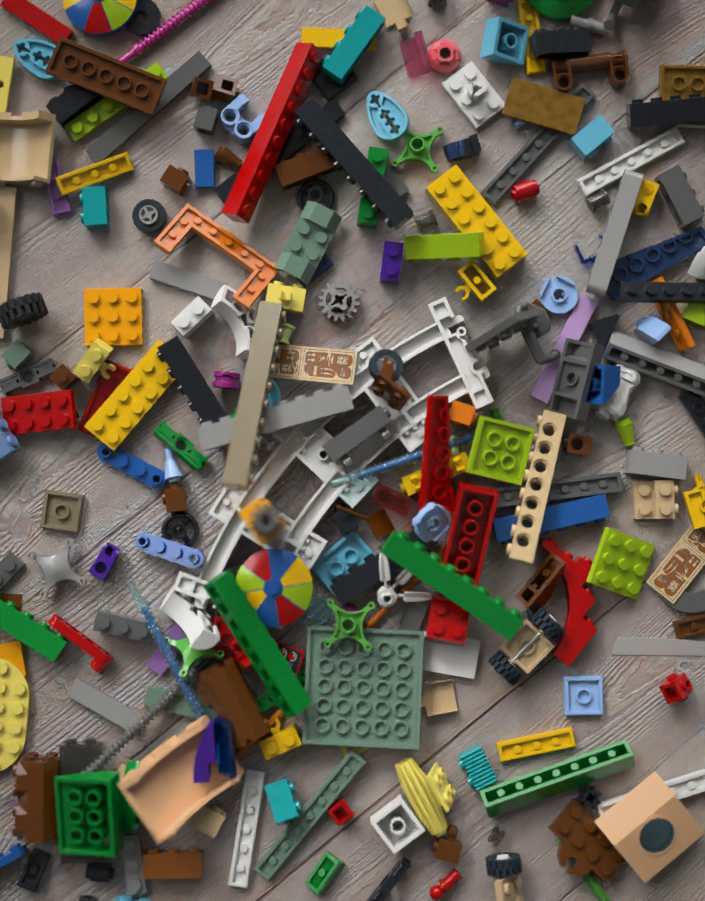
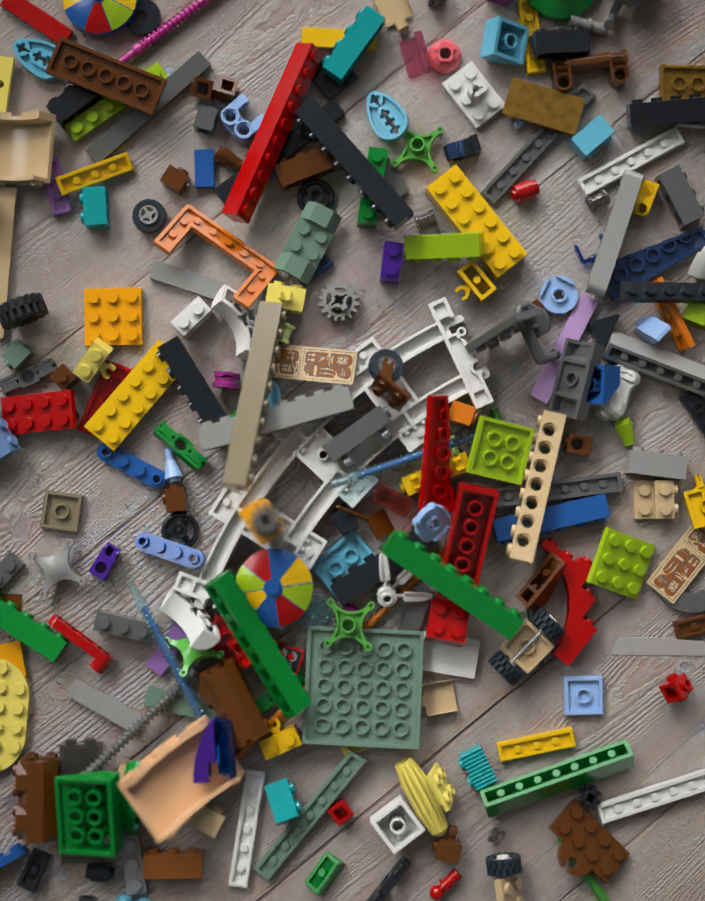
light nougat panel [595,772,705,883] -> none

